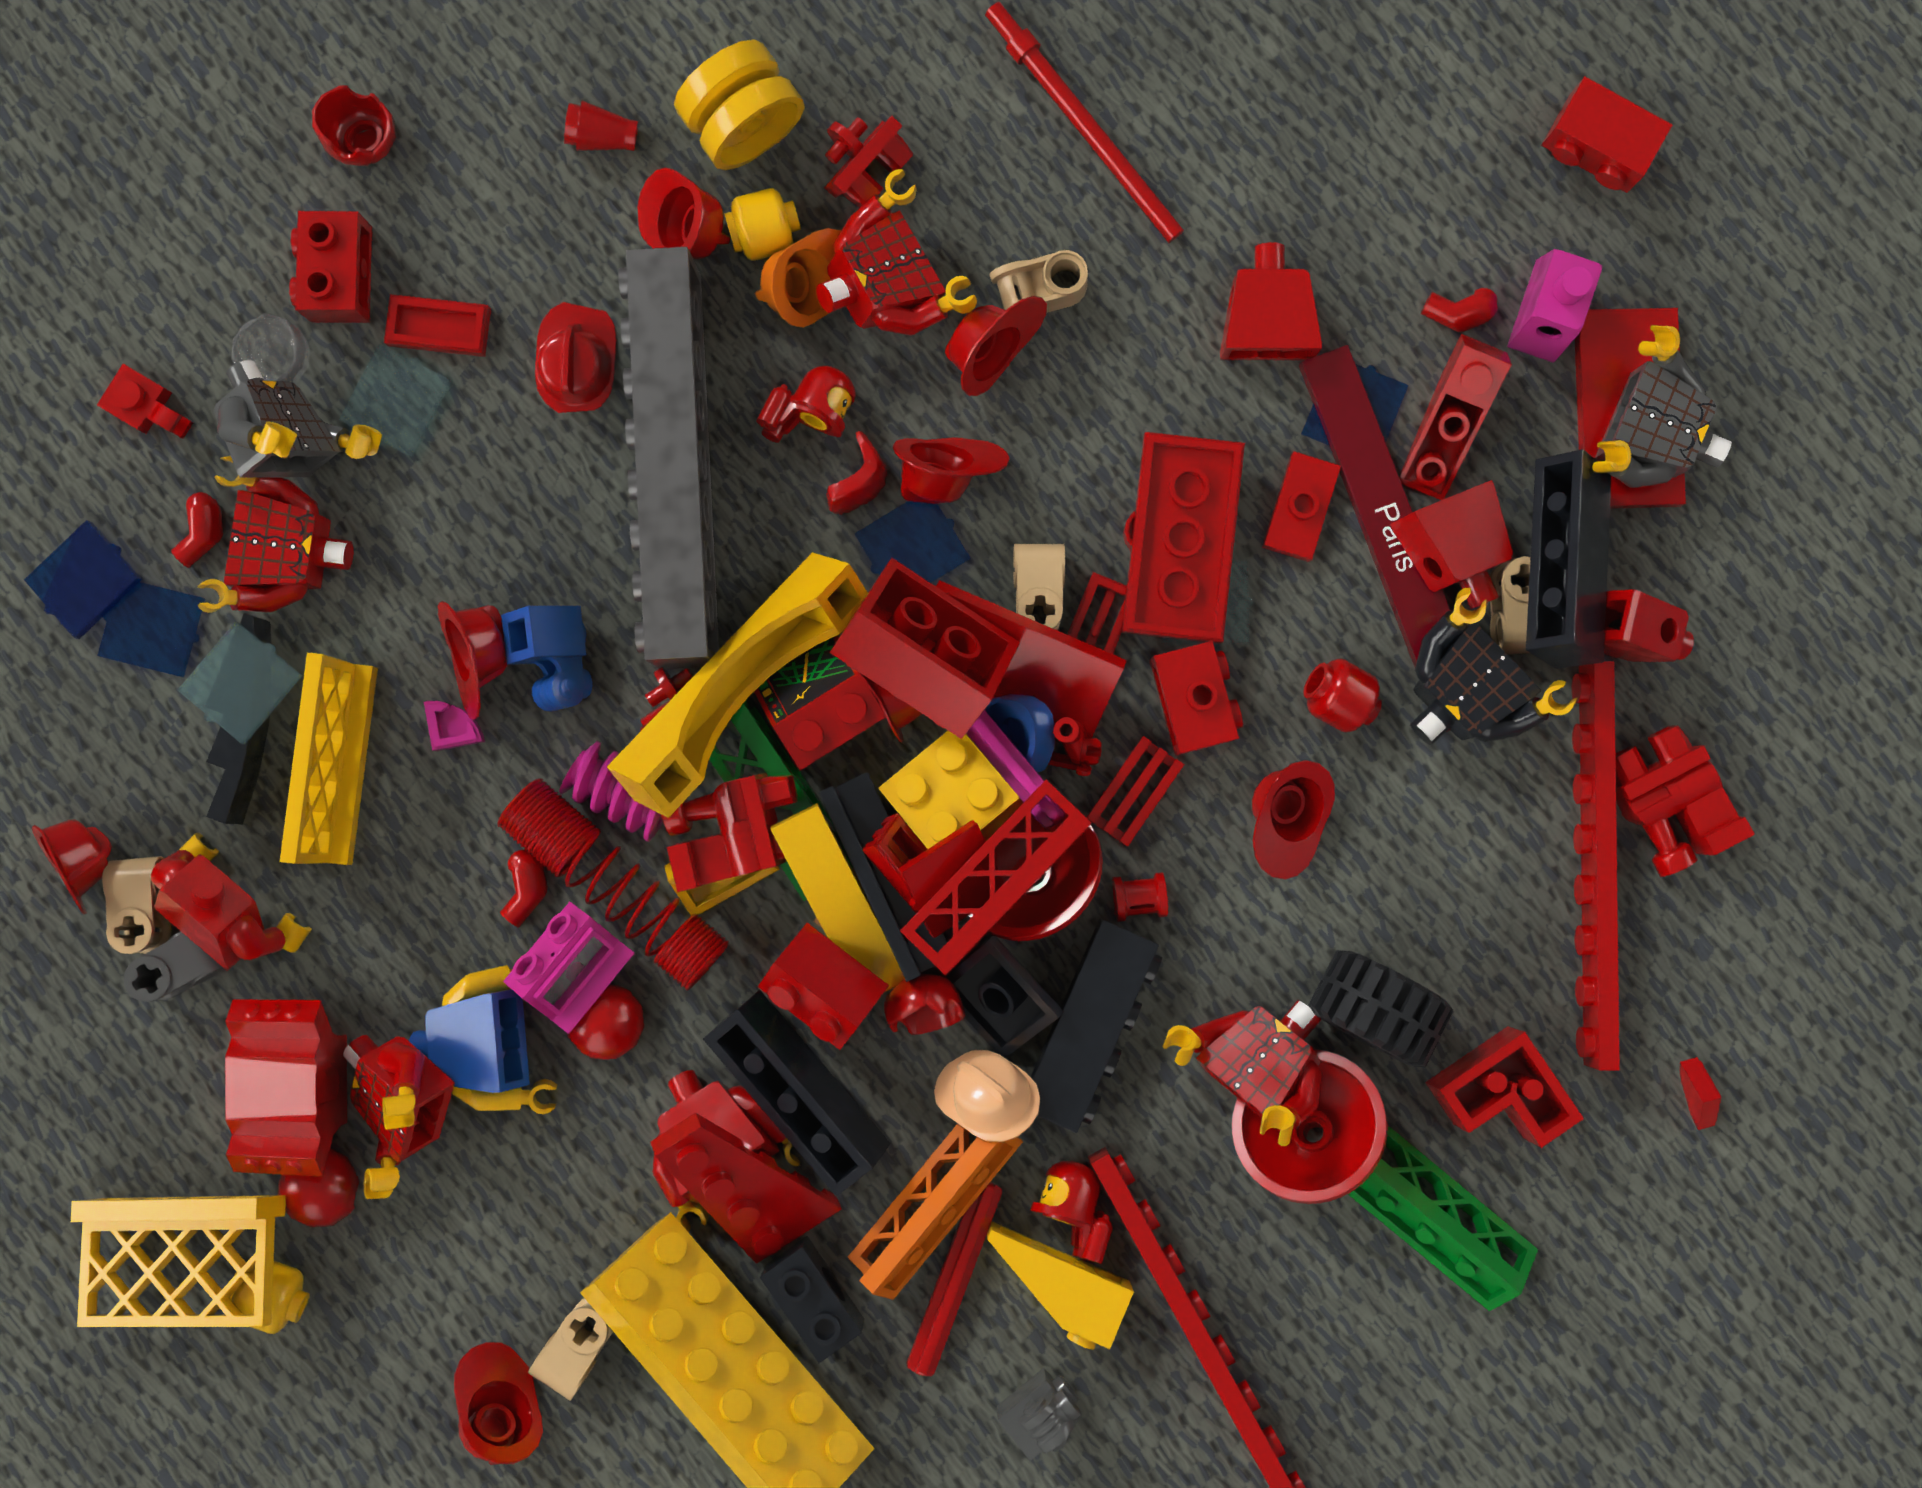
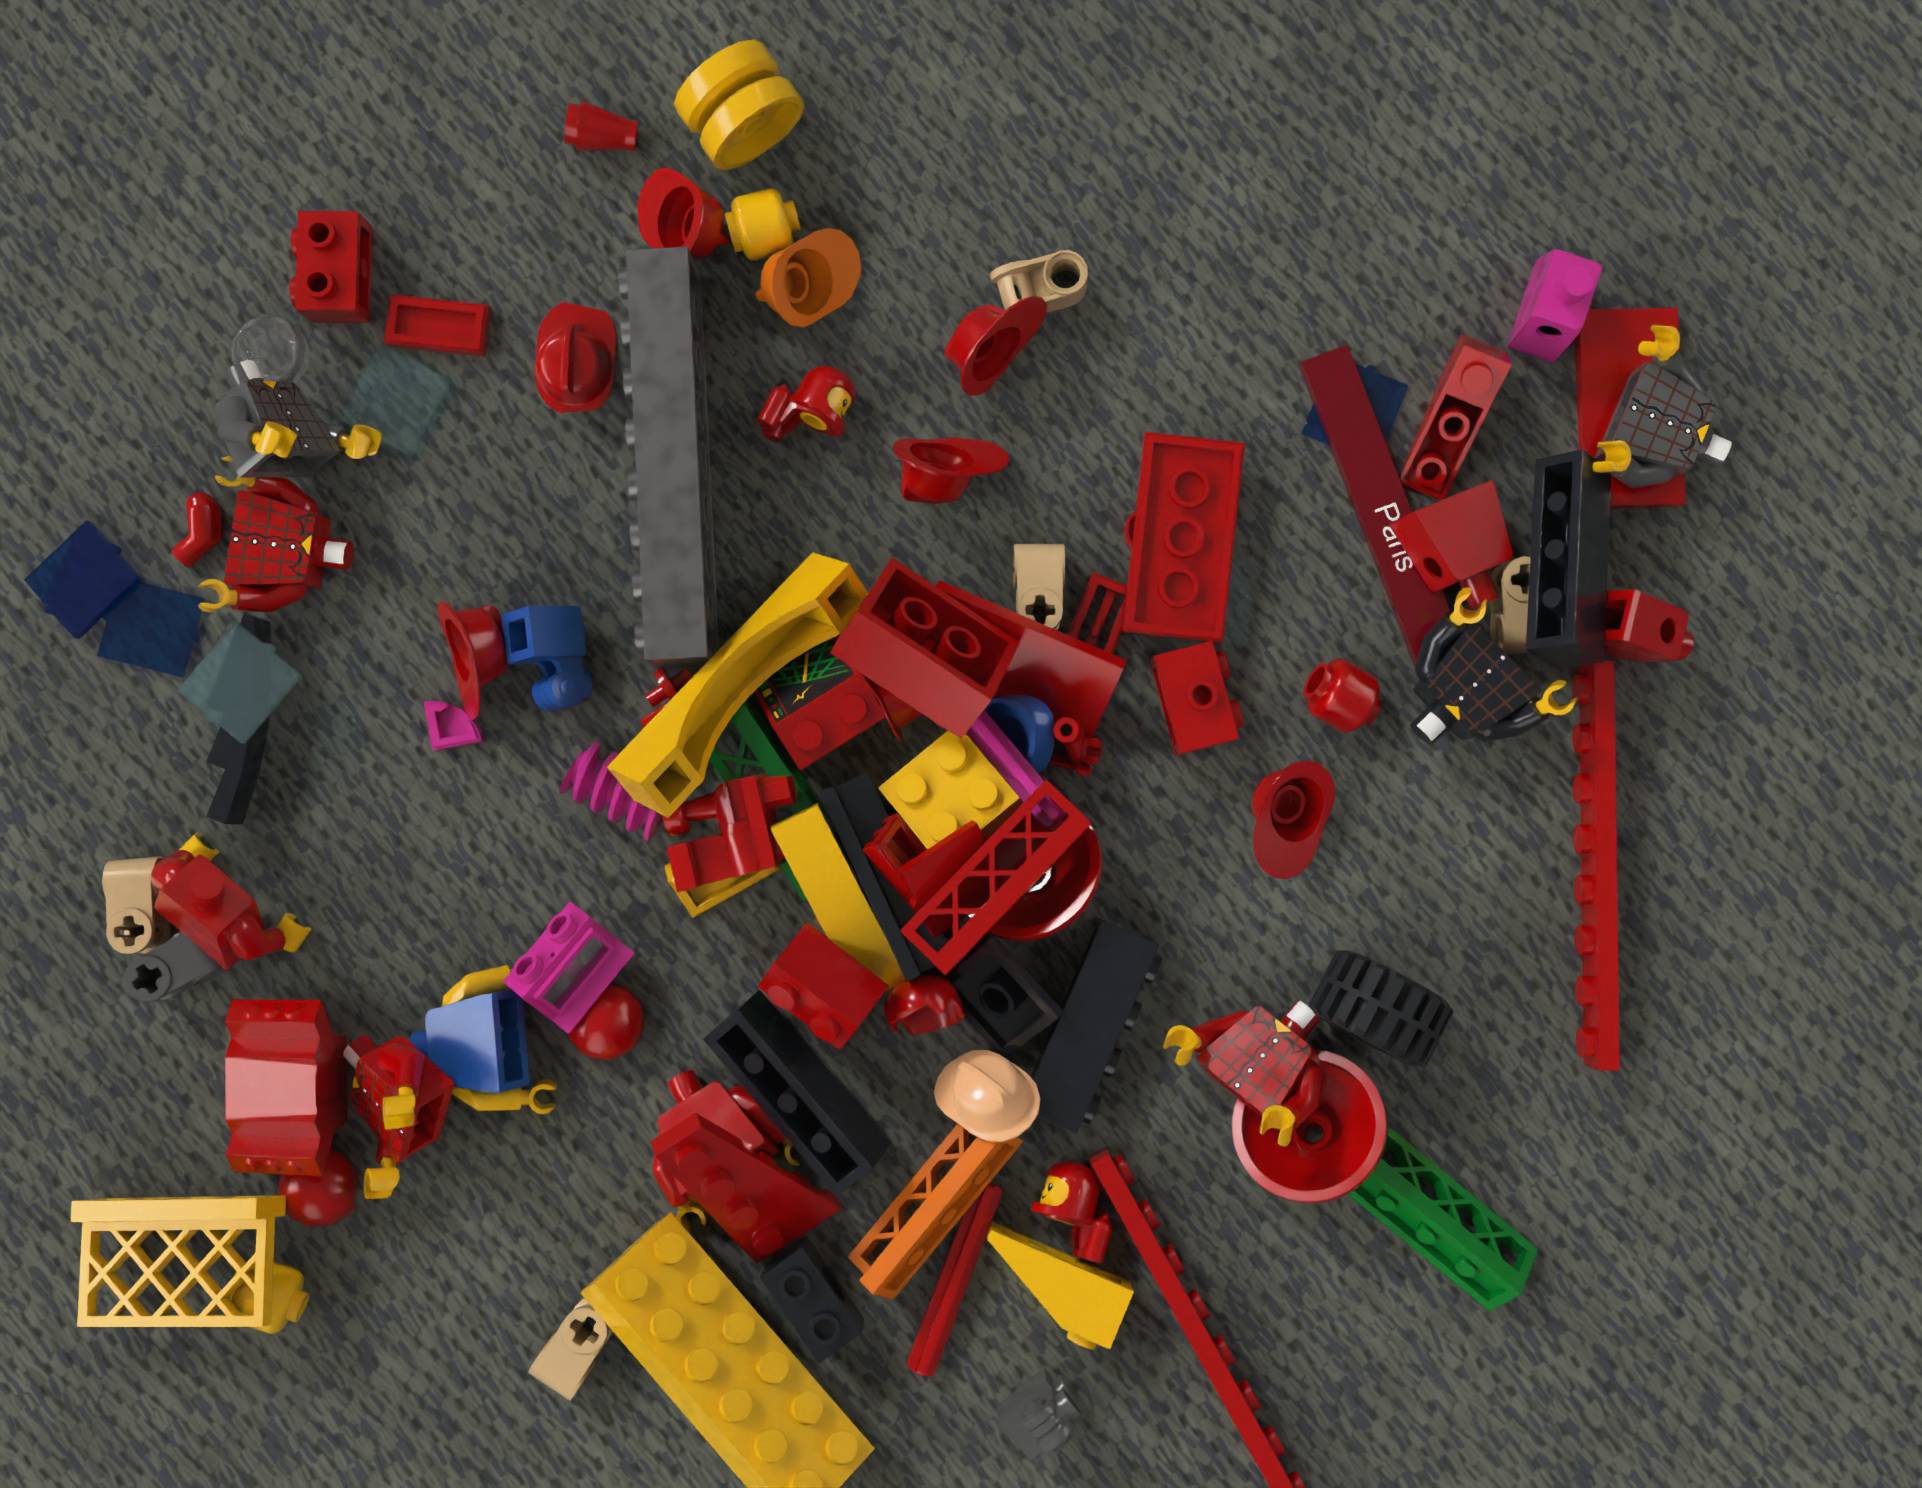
red piece [31,819,112,915] -> none
red plate [97,364,194,439] -> none
yellow fence [280,652,378,865] -> none
red hair [312,85,396,166] -> none
red piece [454,1342,543,1465] -> none
red piece [498,778,729,990] -> none
red arm [500,849,548,928] -> none
red torso [816,169,977,335] -> none
red hips [824,115,913,208] -> none
red hair [826,431,888,515] -> none
clear blue piece [854,501,971,583] -> none
red bar [985,2,1184,243] -> none
red tile [1086,736,1185,847] -> none
red bush [1112,872,1168,922] -> none
red torso [1220,242,1322,360] -> none
red plate [1262,451,1341,562] -> none
red arm [1420,288,1498,332] -> none
red brick [1425,1026,1584,1148] -> none
red brick [1541,76,1673,193] -> none
red hips [1616,725,1755,877] -> none
red tile [1680,1057,1721,1130] -> none

